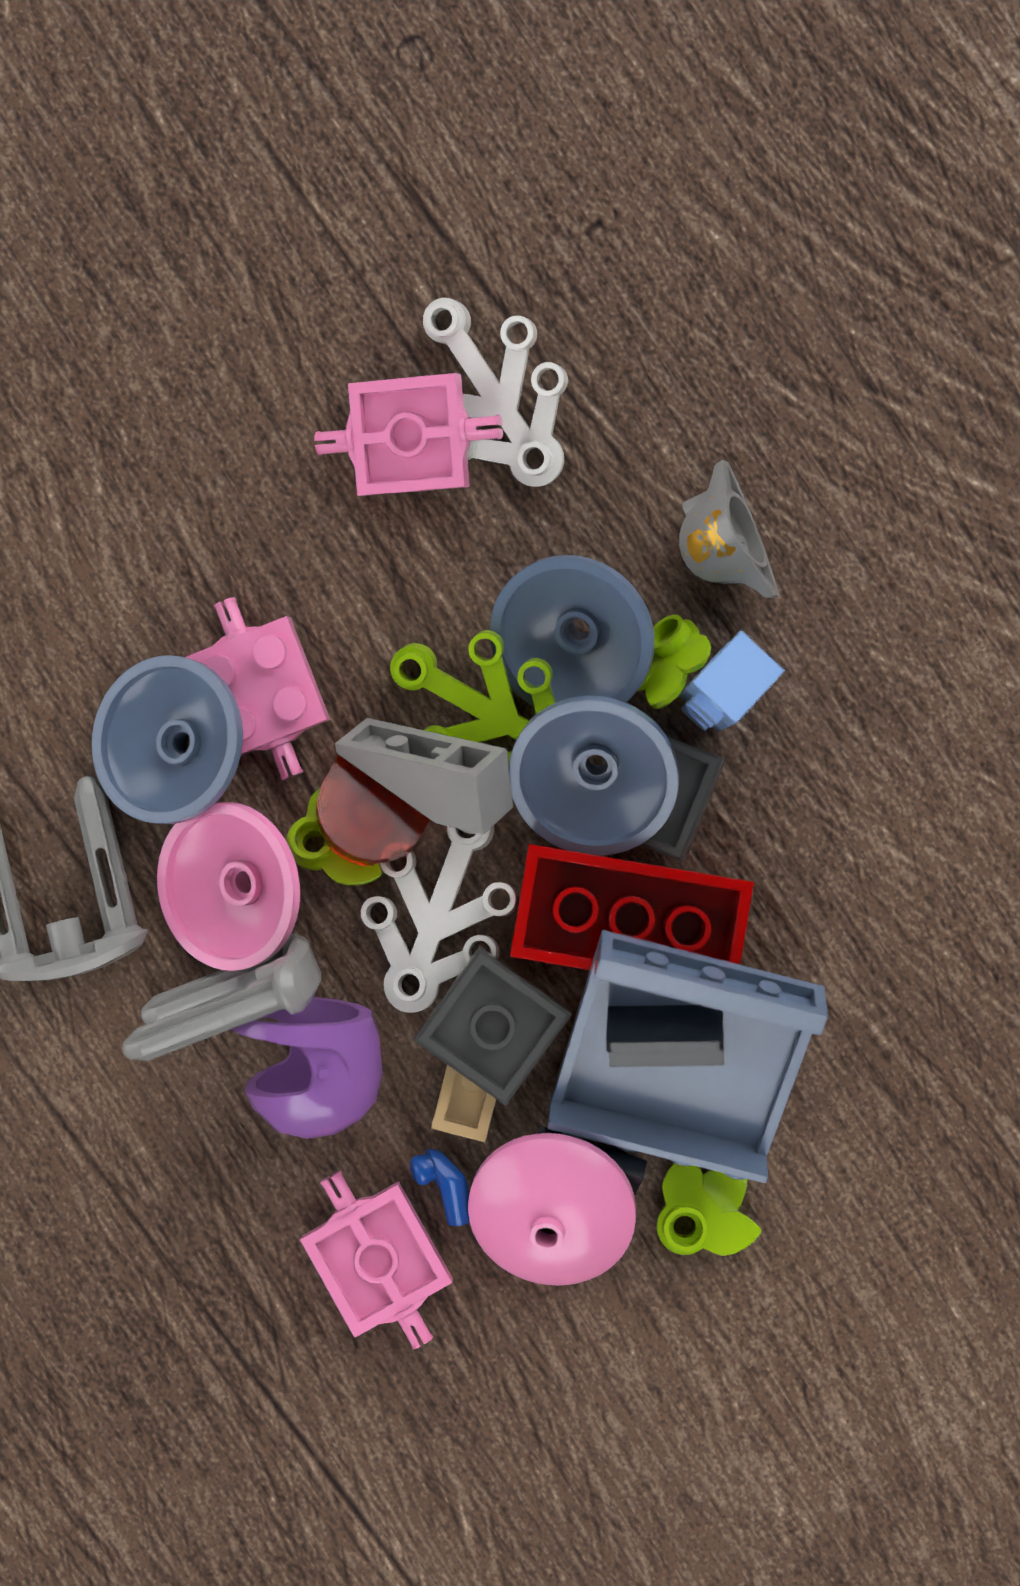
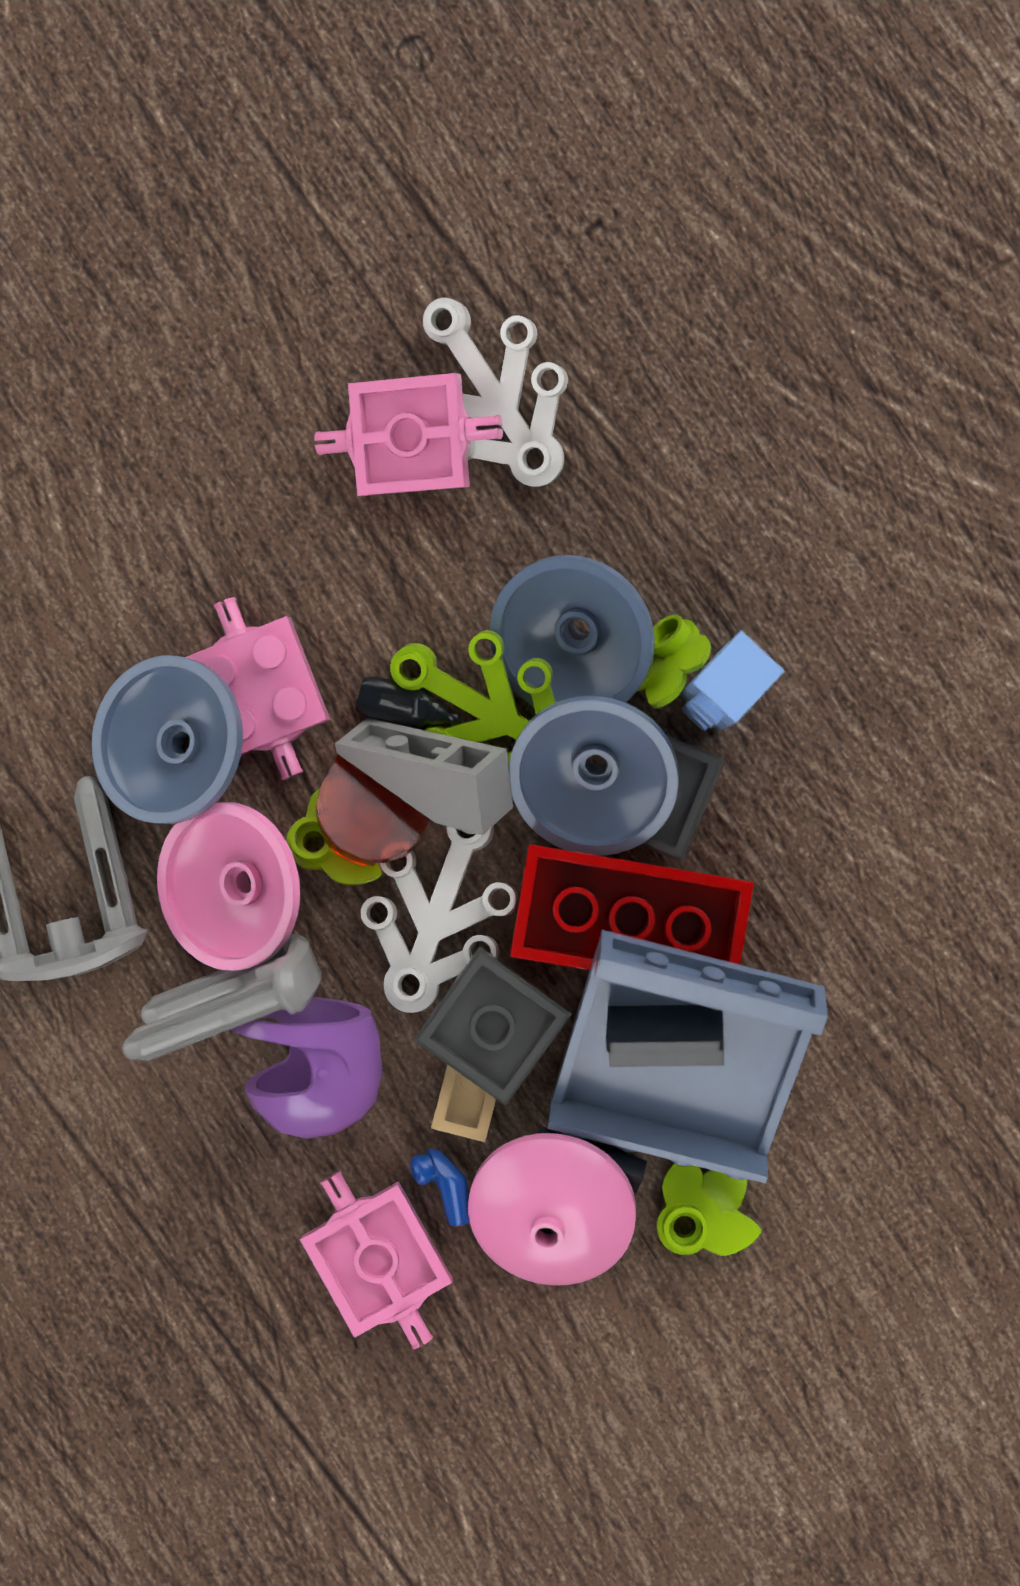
light grey hat [679,460,780,599] -> none
none -> black piece [356,676,461,729]

